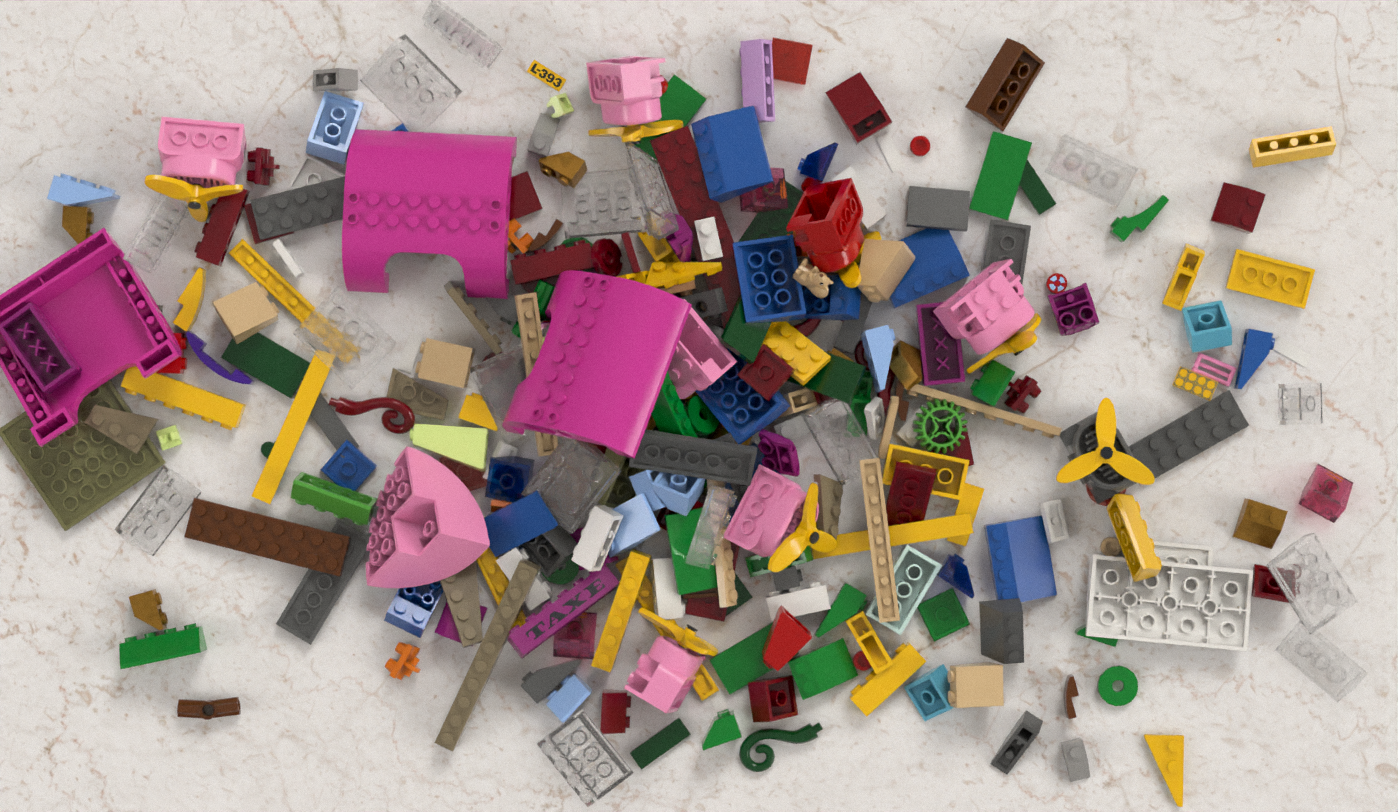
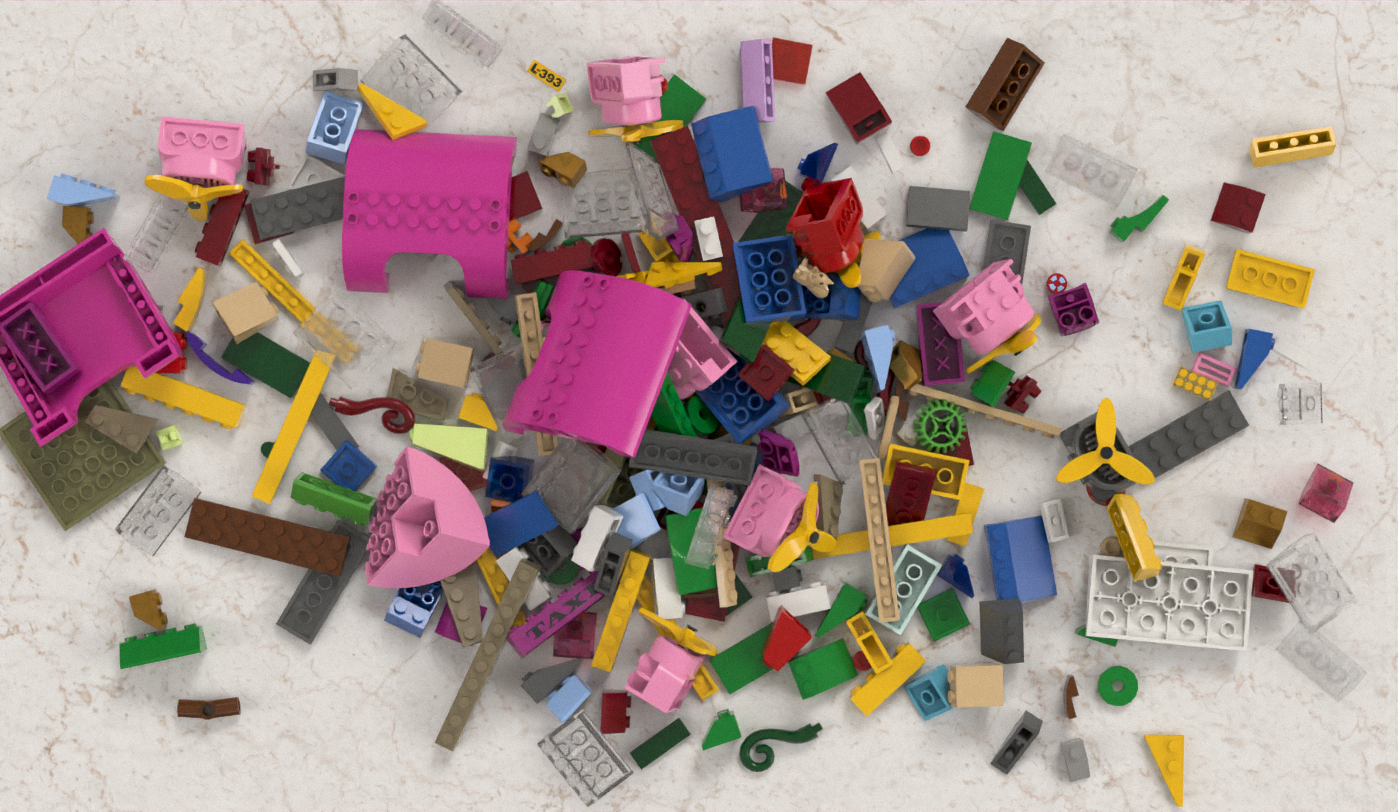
orange hips [385,642,421,680] -> none
dark red slope [748,675,798,722] -> none
none -> yellow wing [357,83,427,140]
none -> dark grey slope [593,532,633,597]

